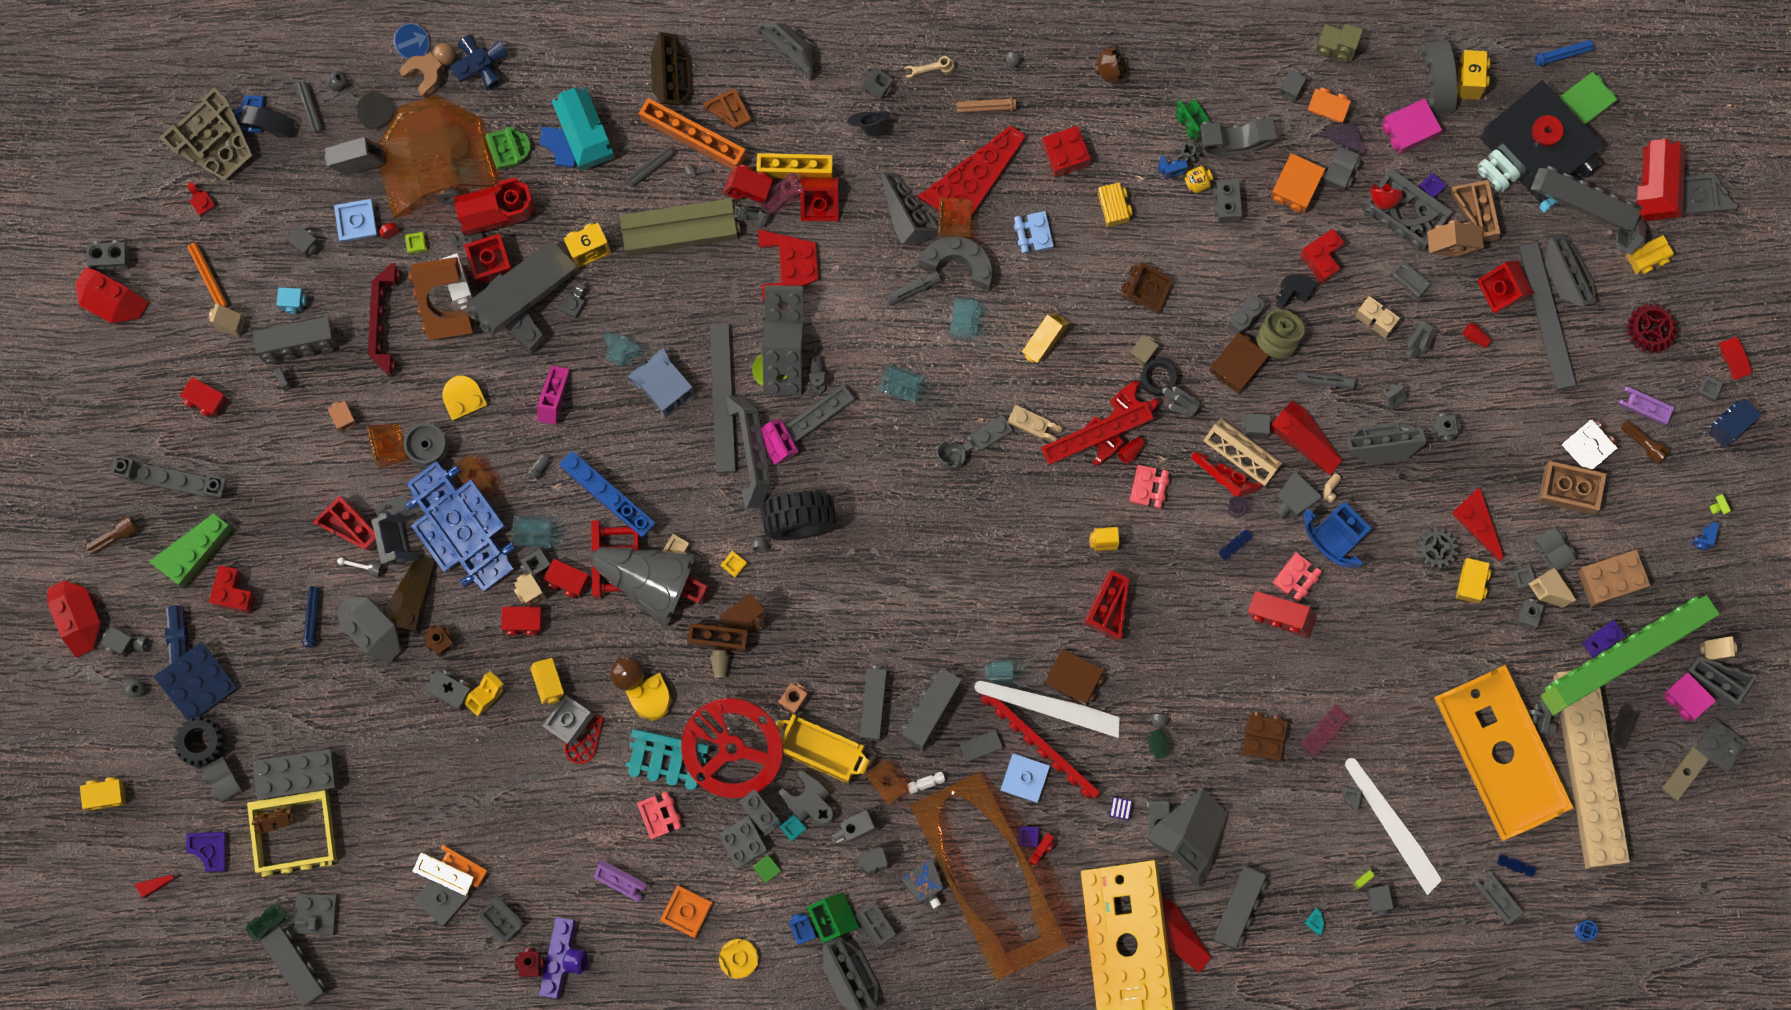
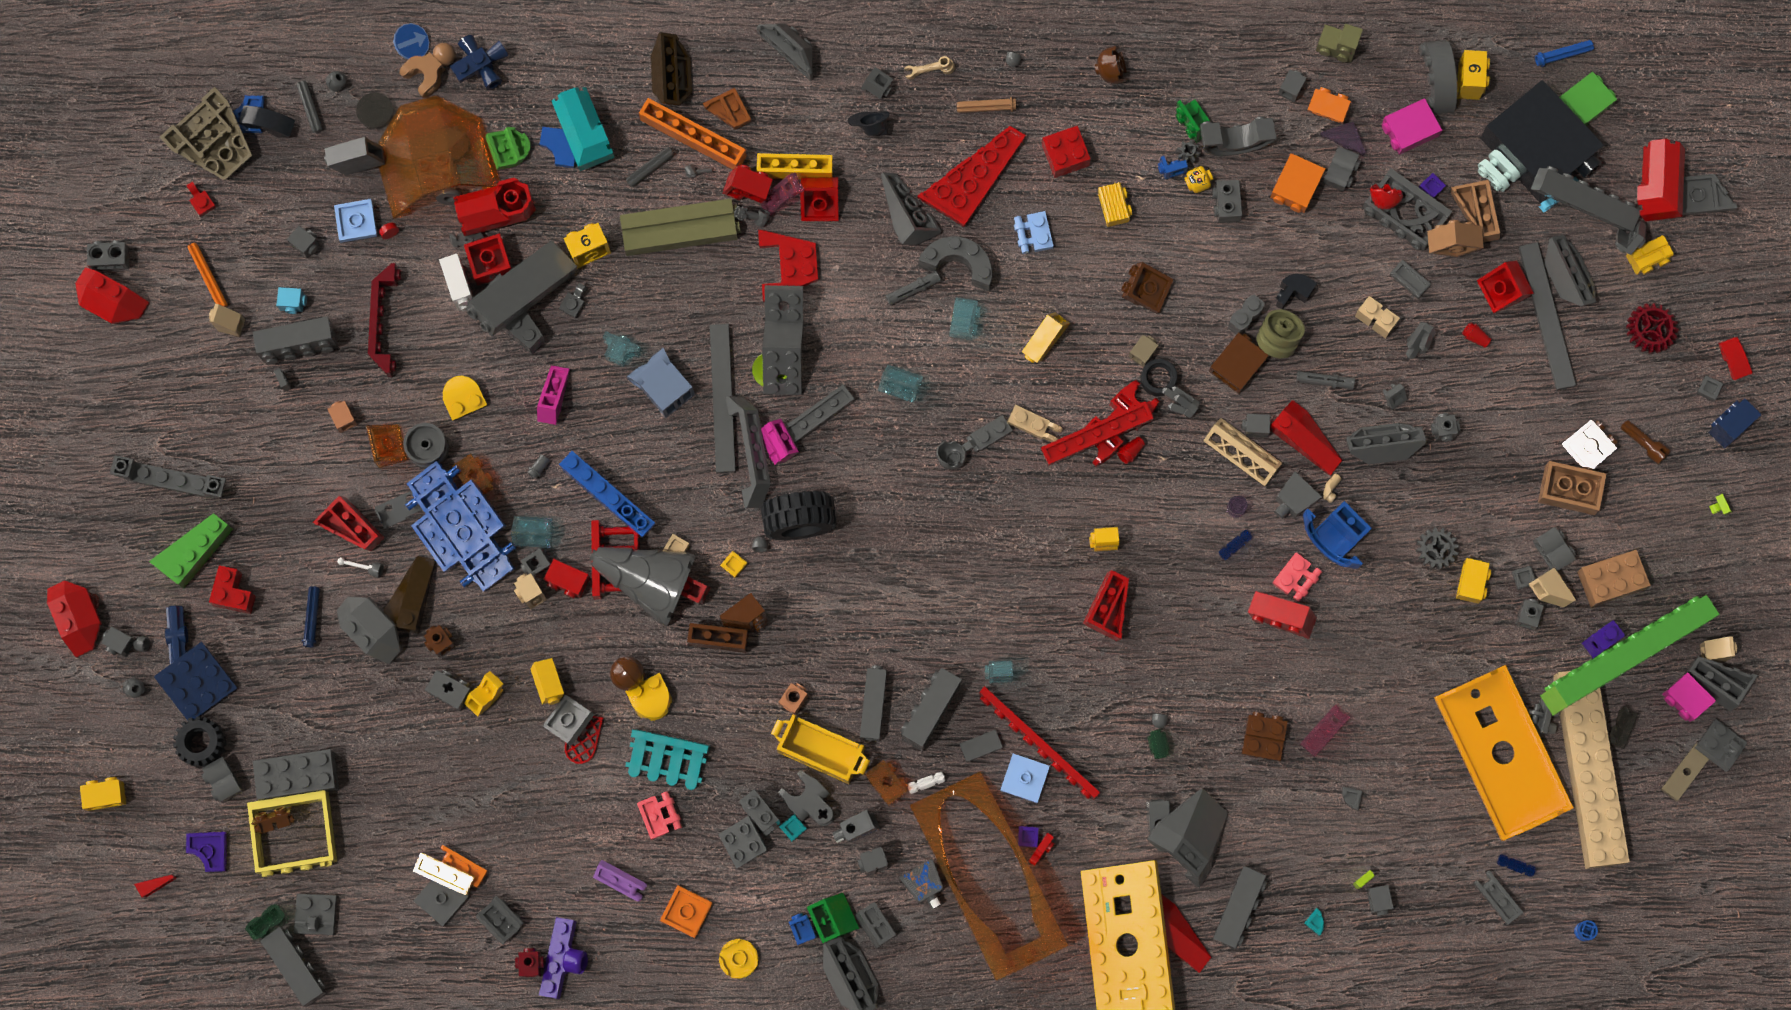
reddish brown piece [86,515,139,554] -> none
red brick [180,377,228,418] -> none
dark grey panel [371,512,420,566] -> none
lime tile [405,232,427,254] -> none
dark orange arch [408,257,475,340] -> none
red brick [501,607,543,636] -> none
red piece [681,698,783,798] -> none
dark tan cone [710,650,729,678] -> none
bright green slope [753,855,781,884] -> none
dark grey piece [808,356,826,395] -> none
clear orange slope [938,197,972,238] -> none
white sticker [975,681,1119,738] -> none
reddish brown brick [1044,648,1105,706] -> none
tile [1109,797,1132,821] -> none
coral plate [1129,465,1170,509] -> none
red wing [1191,451,1263,497] -> none
red brick [1300,228,1344,285] -> none
white sticker [1345,758,1441,895] -> none
red wing [1451,487,1503,561] -> none
red piece [1532,115,1563,147] -> none
medium lavender hinge [1618,387,1674,426] -> none
blue bracket [1691,522,1719,551] -> none

